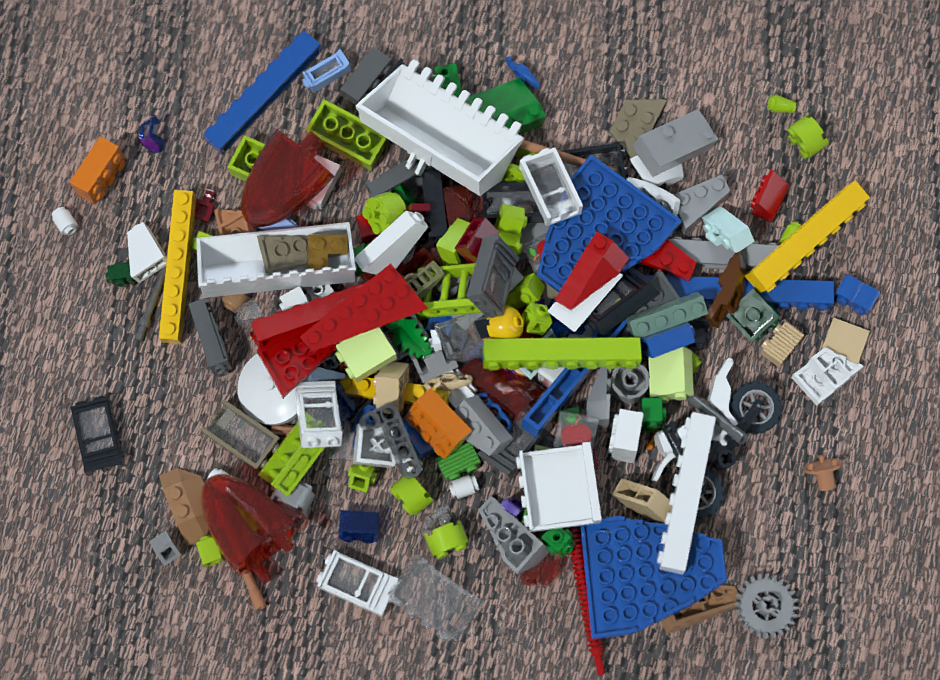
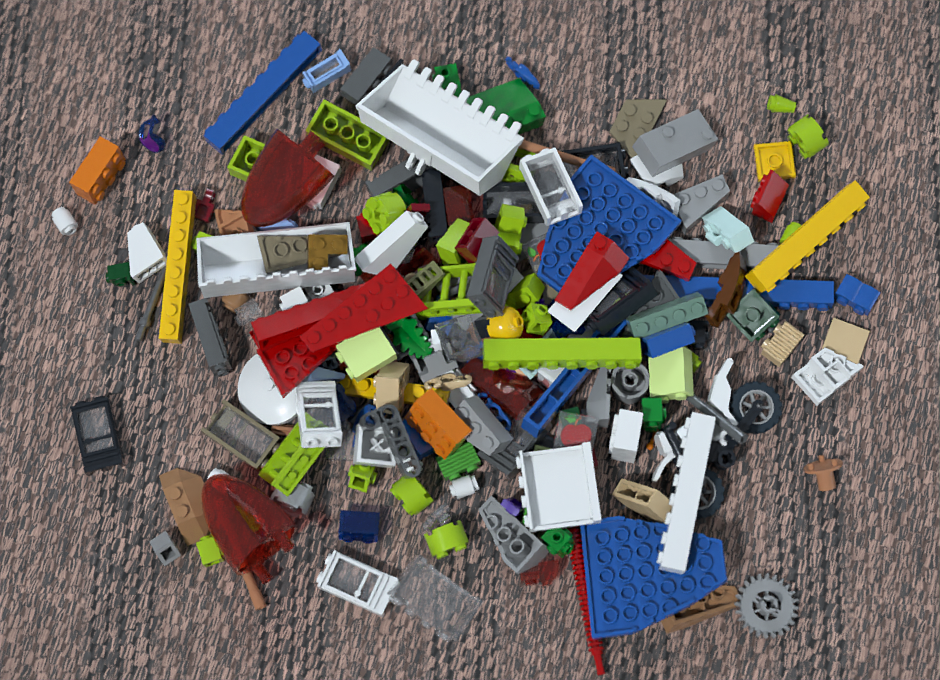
none -> yellow tile [753,141,796,182]

